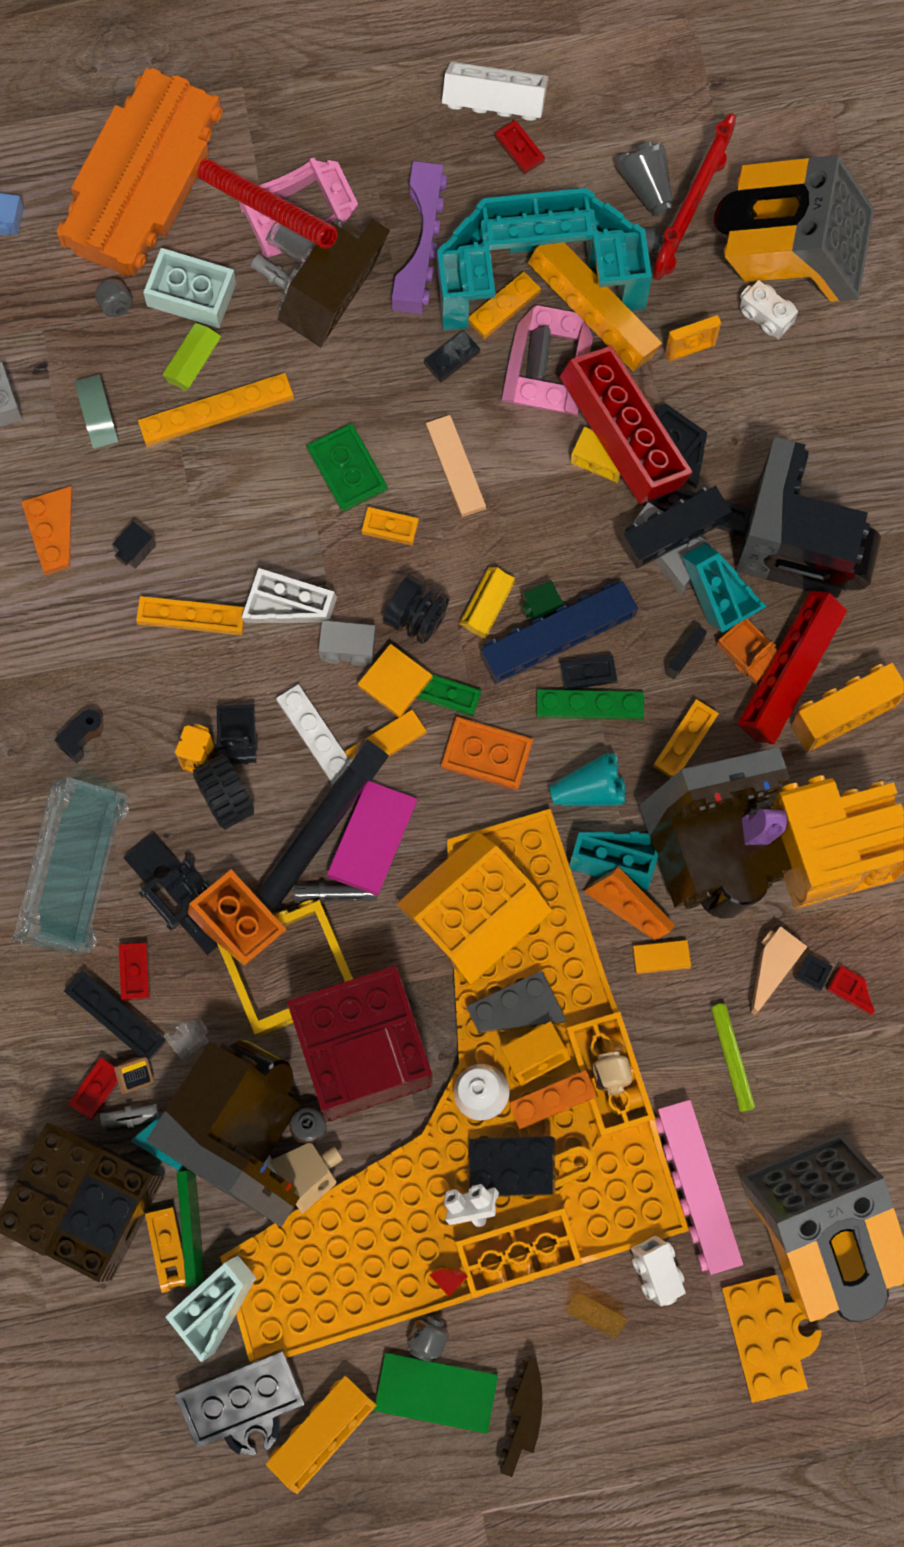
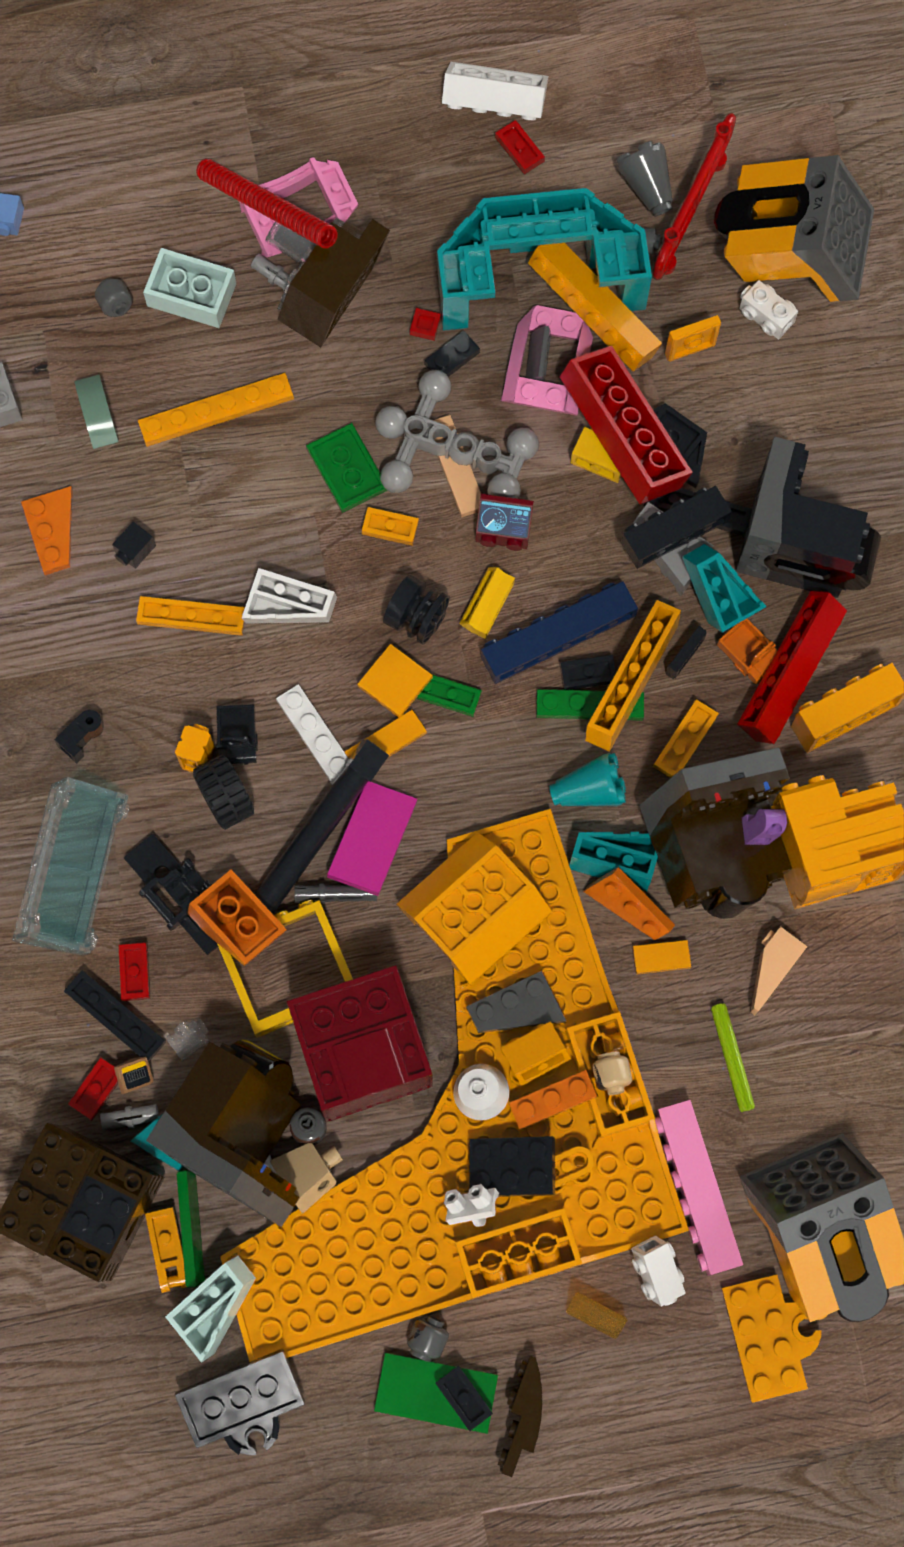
orange piece [57,68,223,277] -> none
lime piece [162,323,222,392] -> none
light orange brick [265,1376,377,1494] -> none
light grey brick [319,621,376,666] -> none
medium lavender arch [392,161,448,314] -> none
red tile [429,1266,468,1296] -> none
orange tile [441,716,533,791] -> none
light orange plate [468,272,541,340] -> none
dark green brick [520,580,563,621] -> none
black plate [795,954,833,992] -> none
red tile [827,966,875,1016] -> none
none -> light grey piece [375,370,539,499]
none -> red plate [410,308,441,341]
none -> black plate [435,1365,493,1431]
none -> slope [476,494,534,551]
none -> light orange brick [585,600,681,752]

